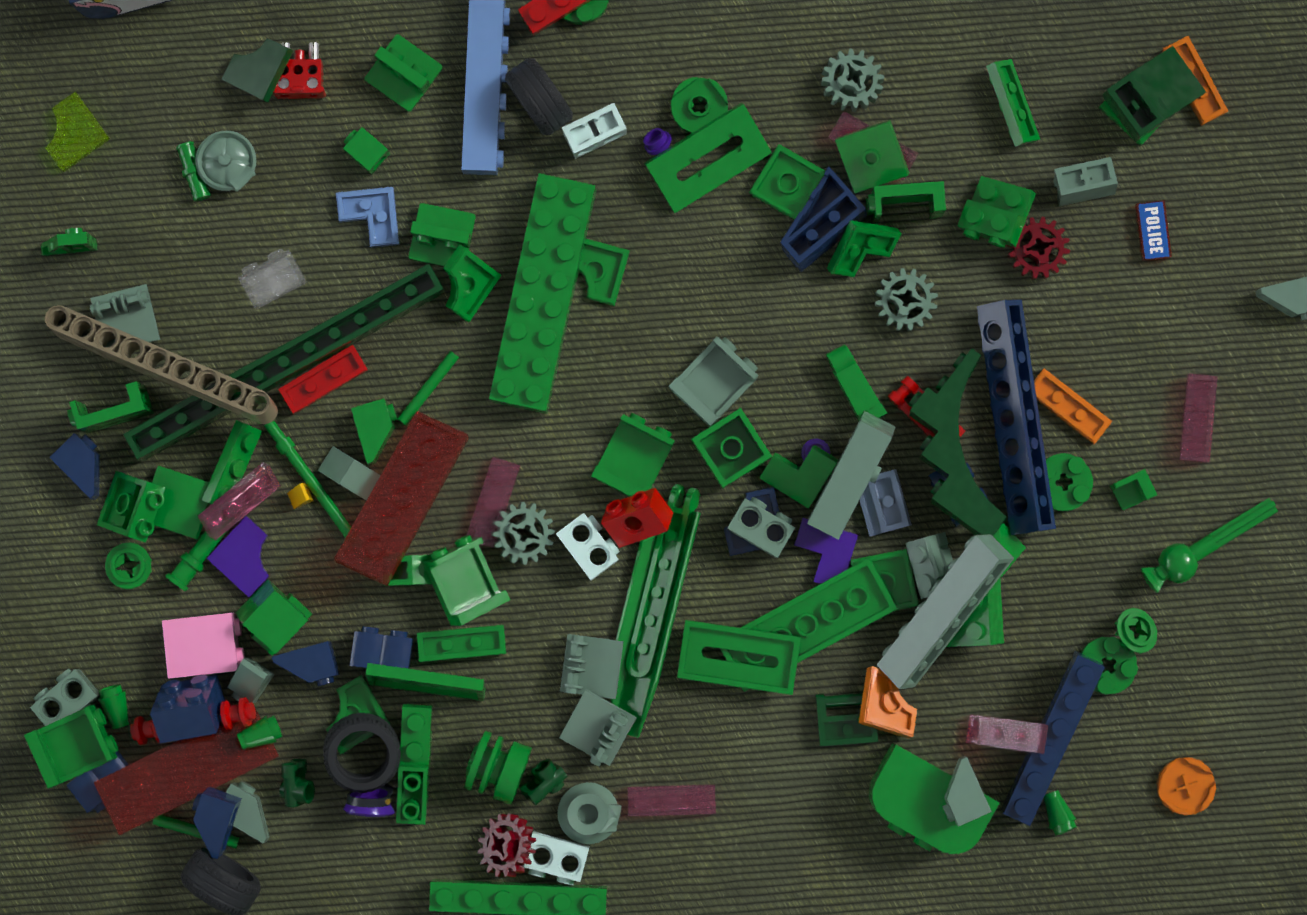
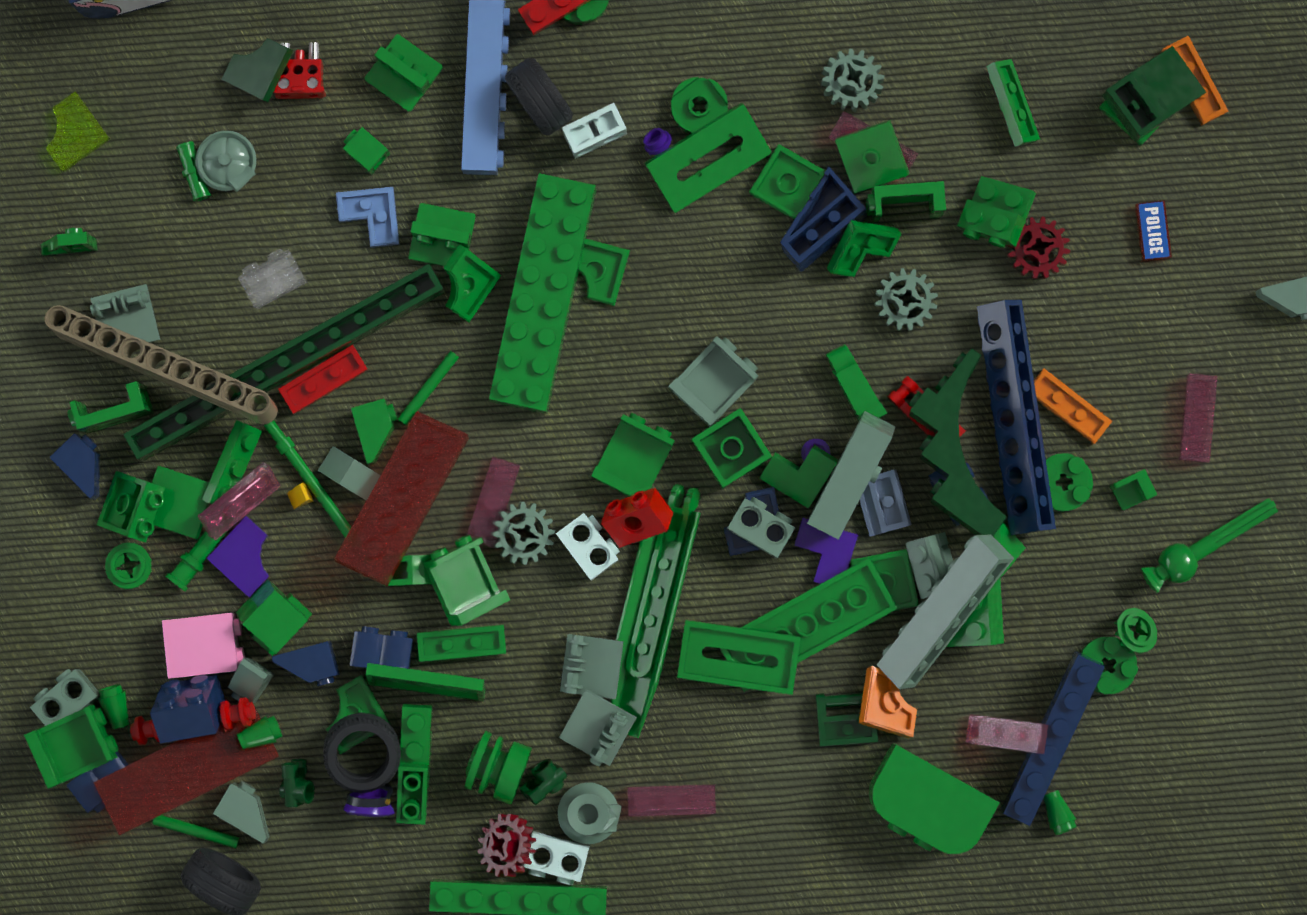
dark blue slope [192,787,242,859] -> none
sand green slope [942,756,992,826] -> none
sand green hinge [1053,157,1118,206] -> none
orange tile [1156,757,1216,815] -> none

